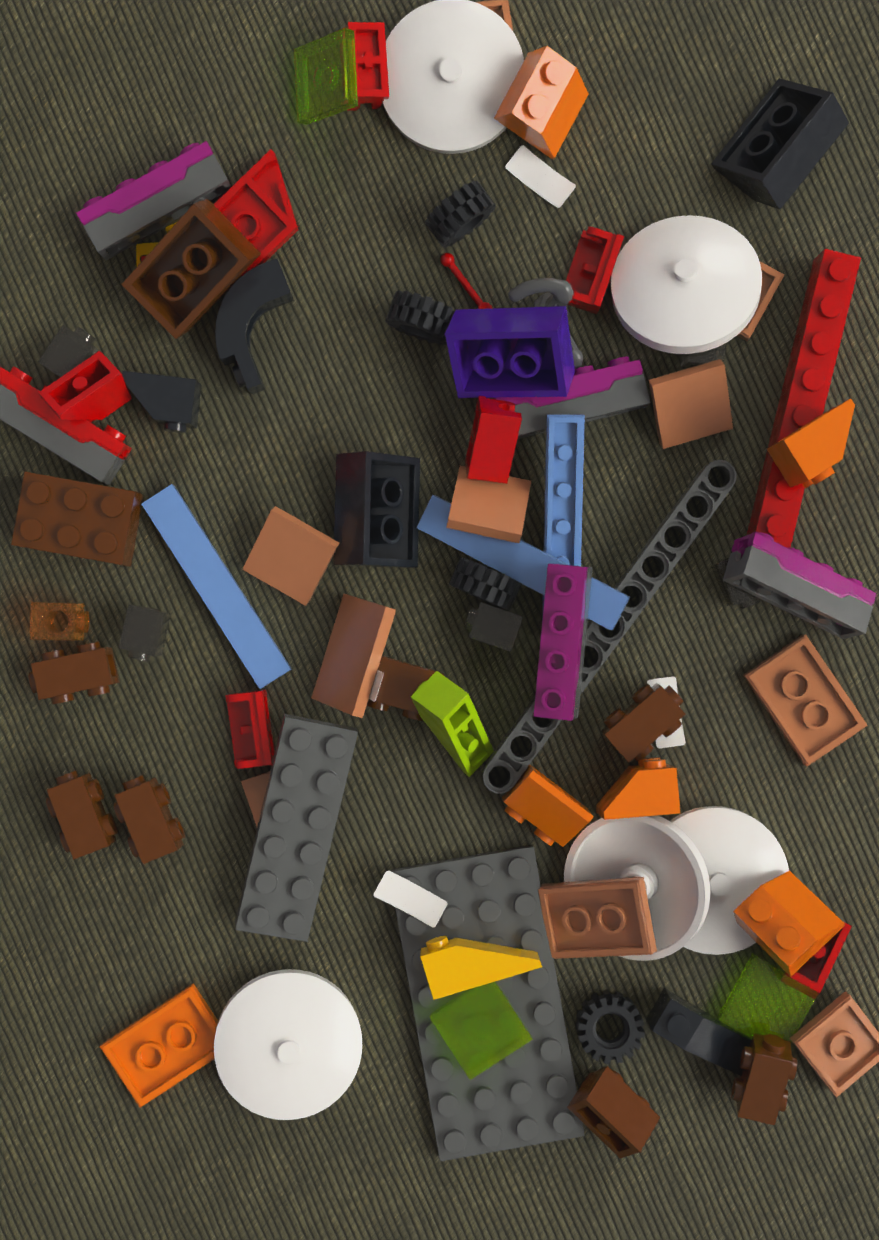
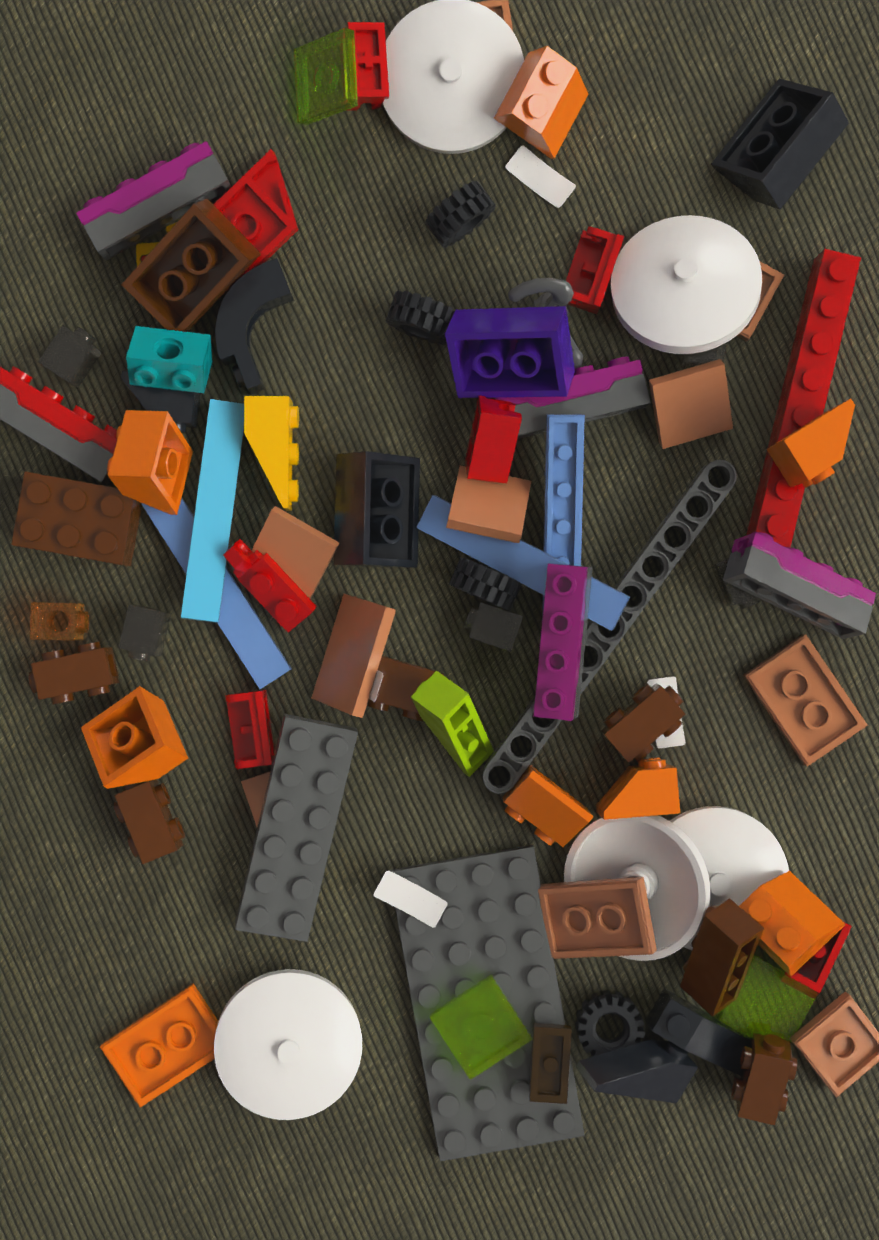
red slope [38,351,132,420] -> none
reddish brown brick [46,770,117,860] -> none
yellow slope [420,936,542,1000] -> none
red hinge [440,253,492,309] -> none
reddish brown brick [567,1066,661,1159] -> none
none -> orange slope [81,686,188,789]
none -> orange slope [107,410,193,515]
none -> teal brick [126,326,212,393]
none -> medium azure tile [181,399,244,623]
none -> red hinge [223,539,317,633]
none -> yellow slope [244,396,299,511]
none -> dark brown plate [529,1023,572,1104]
none -> black slope [576,1039,698,1104]
none -> reddish brown brick [680,898,764,1017]

